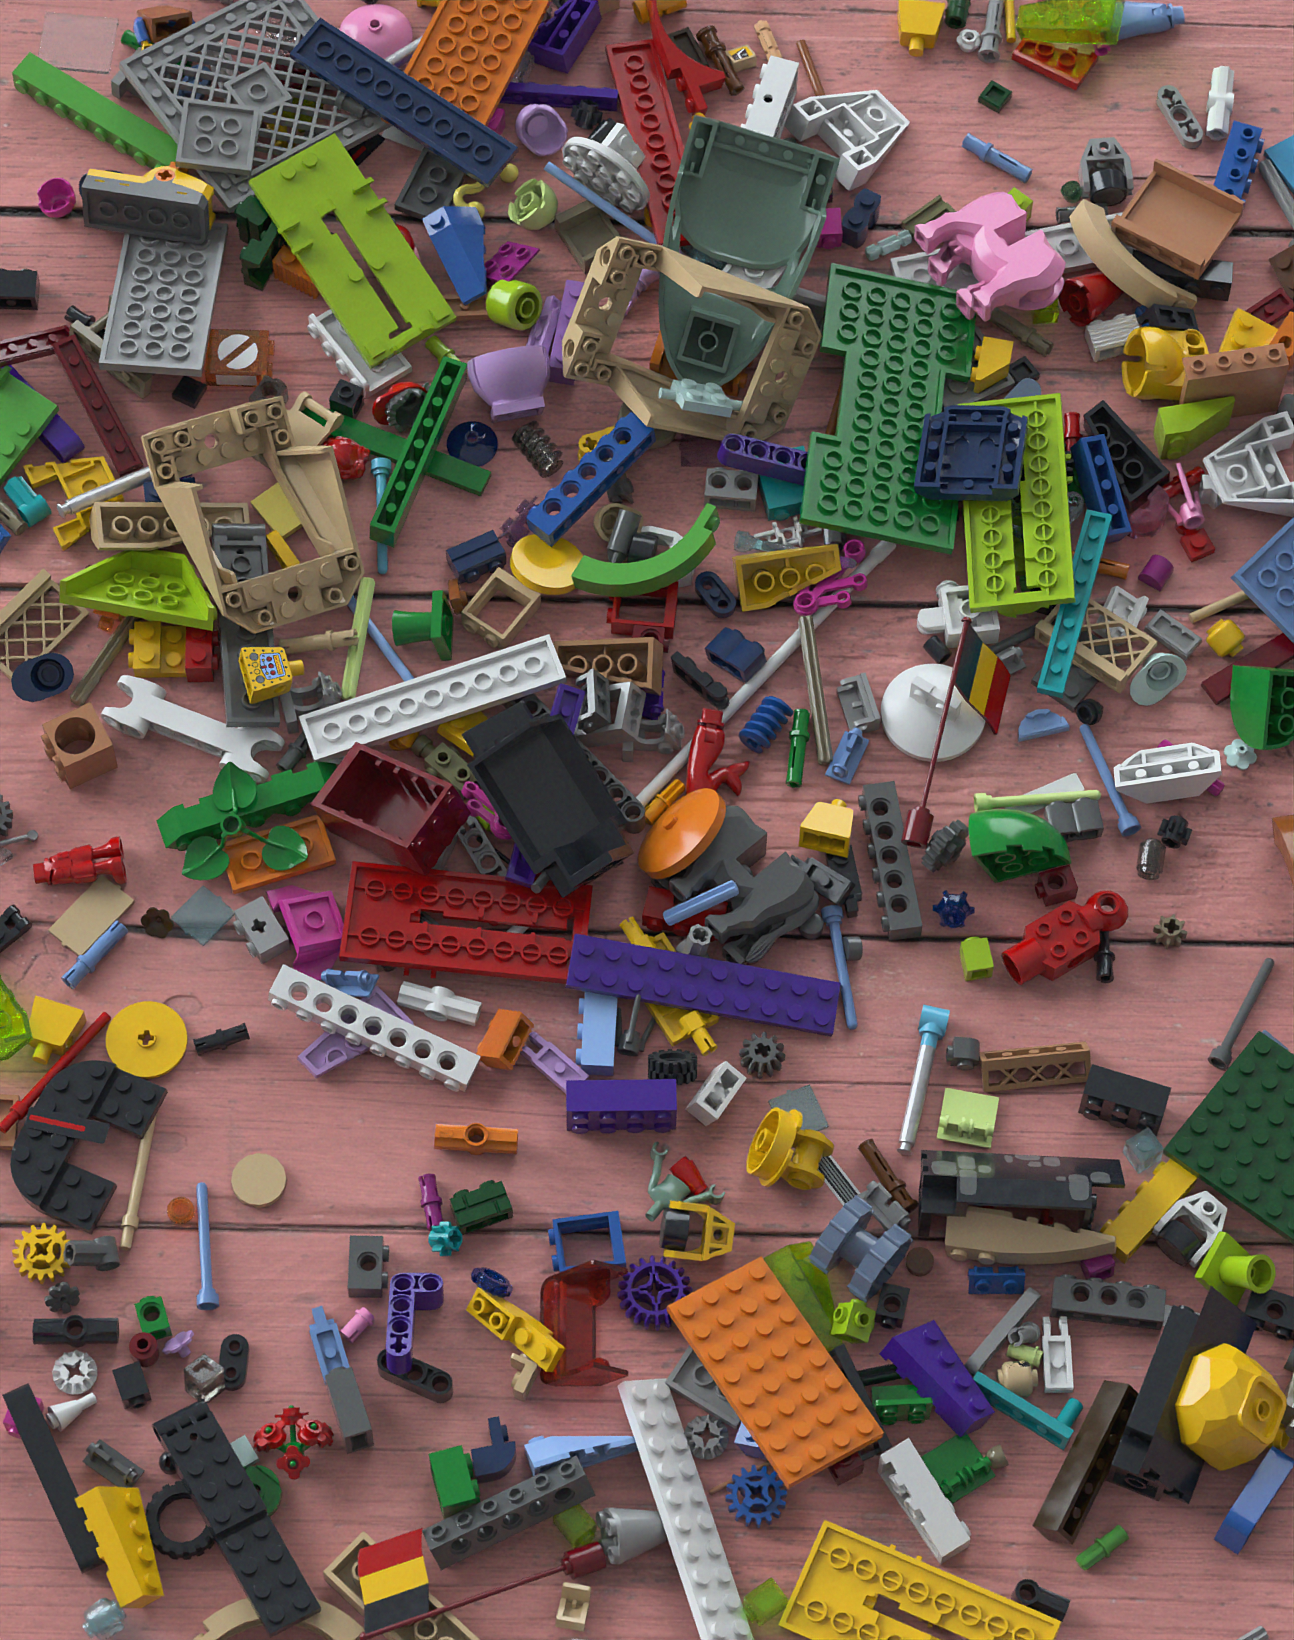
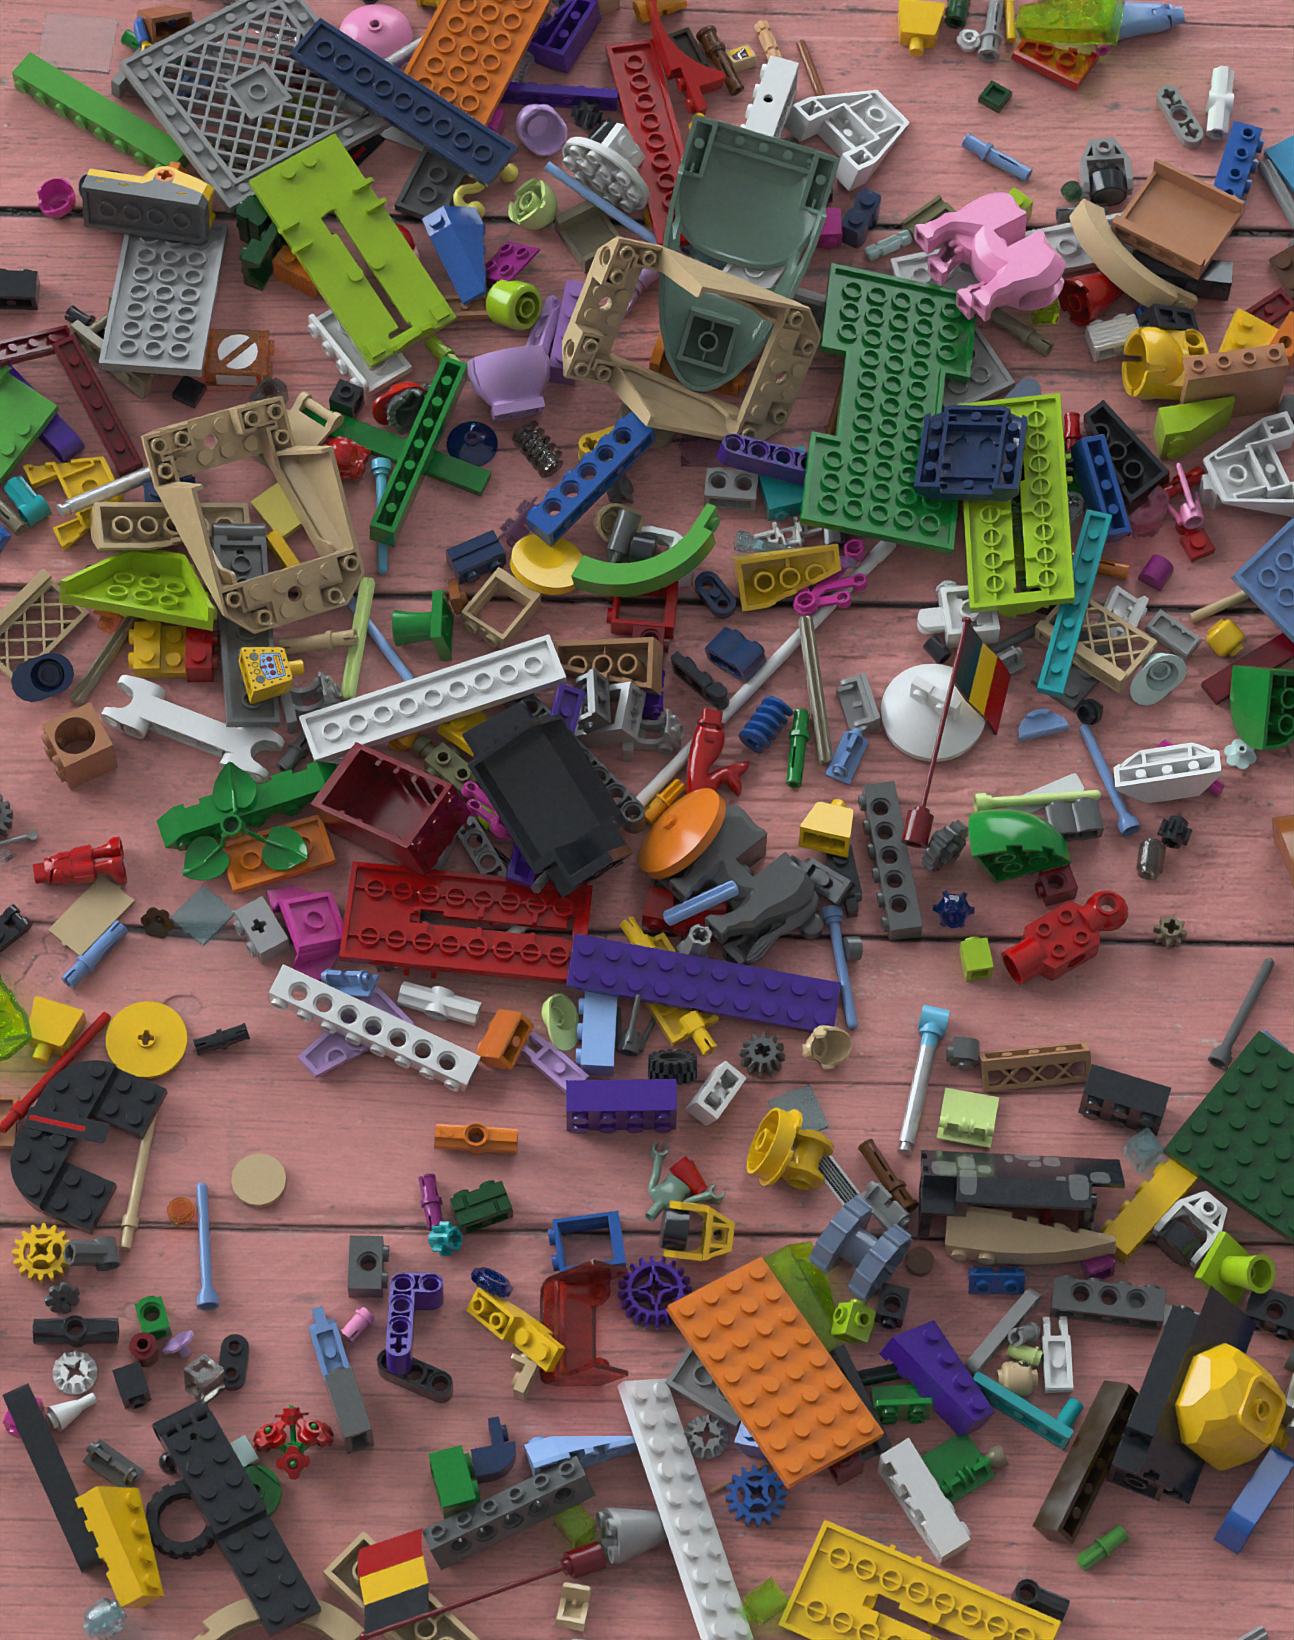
light grey plate [175,98,259,176] -> none
light aqua plate [658,379,743,417] -> none
yellow slope [970,336,1014,393] -> none
black tile [1009,356,1040,386] -> none
black pin [1094,931,1115,984] -> none
none -> yellowish green cap [541,994,578,1051]
none -> tan hair [802,1025,853,1070]

